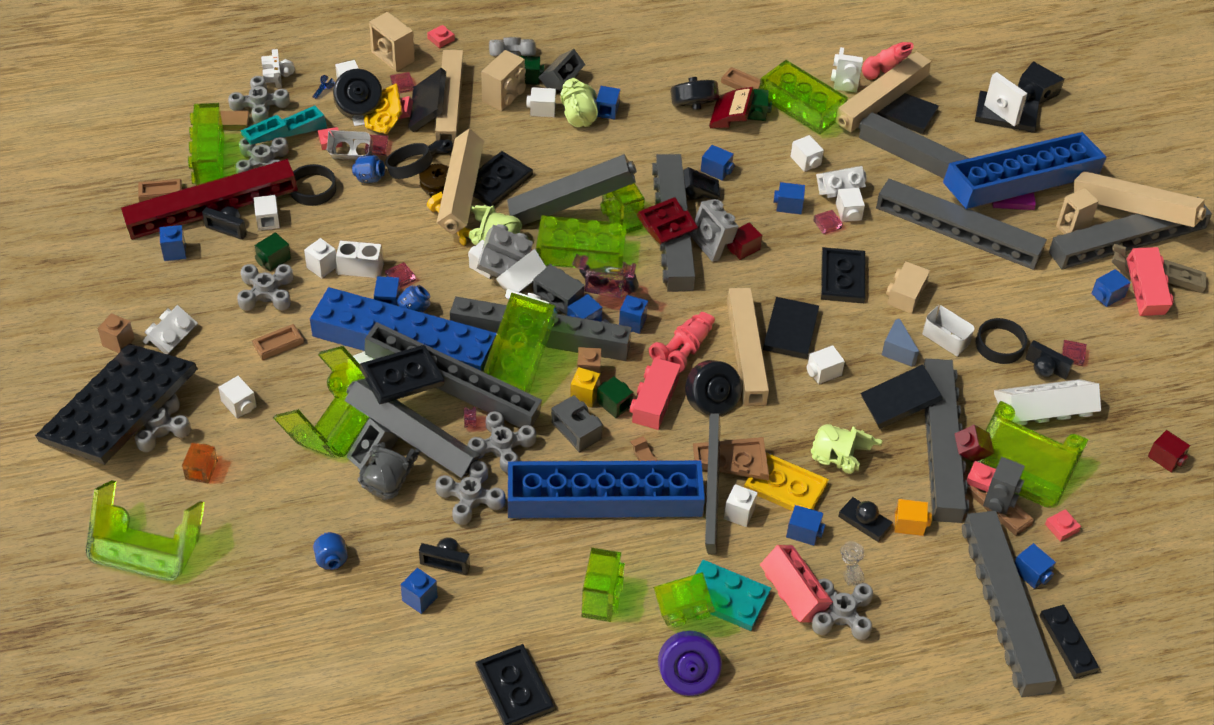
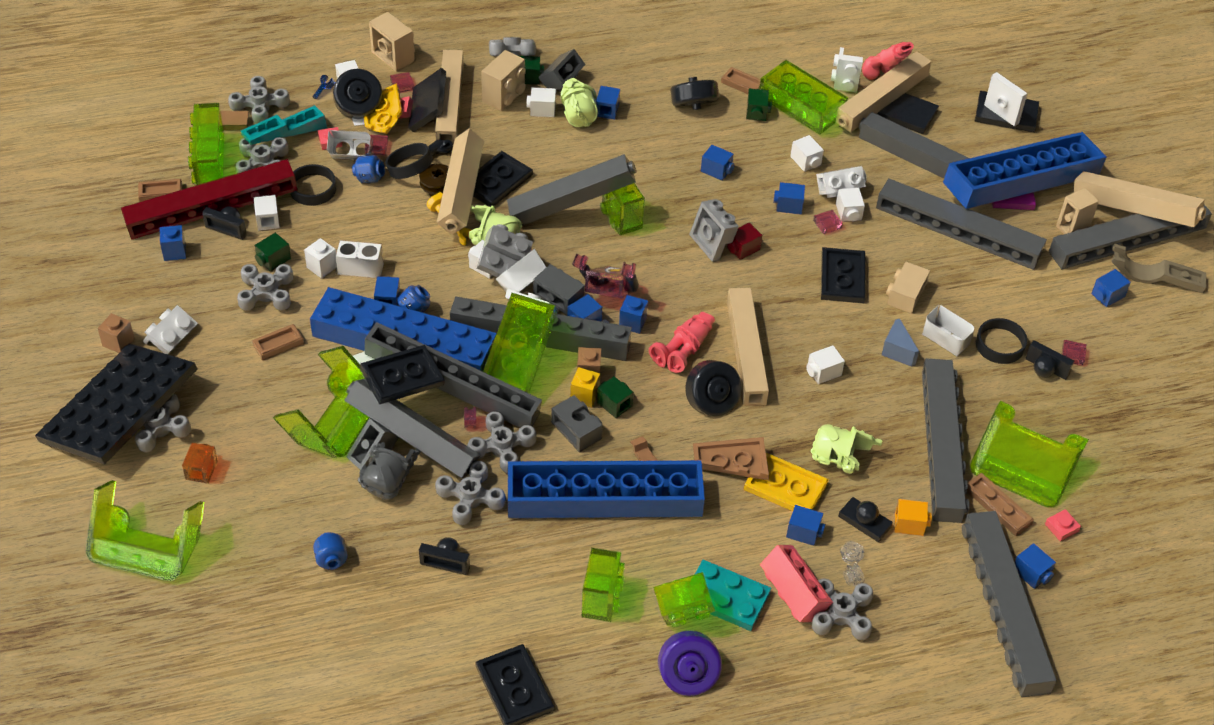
white brick [218,376,256,418] -> none
white hips [261,49,295,88] -> none
clear pink tile [385,262,416,288] -> none
blue brick [400,568,438,614] -> none
coral plate [427,25,455,48] -> none
clear neon green brick [536,215,627,273] -> none
coral brick [630,358,681,430] -> none
dark red slope [637,197,698,245] -> none
dark grey brick [652,154,695,292] -> none
black tile [683,167,721,200] -> none
dark grey tile [705,414,721,554] -> none
dark red slope [709,87,754,128] -> none
white brick [724,484,758,527] -> none
black tile [763,297,819,359] -> none
black tile [860,364,943,429] -> none
brick [955,425,994,462] -> none
coral plate [967,461,996,492] -> none
dark grey brick [983,457,1025,515] -> none
white slope [994,379,1101,425] -> none
black torso [1018,61,1065,104] -> none
black plate [1039,605,1099,679] -> none
coral brick [1126,247,1173,316] -> none
dark red brick [1148,430,1191,473] -> none

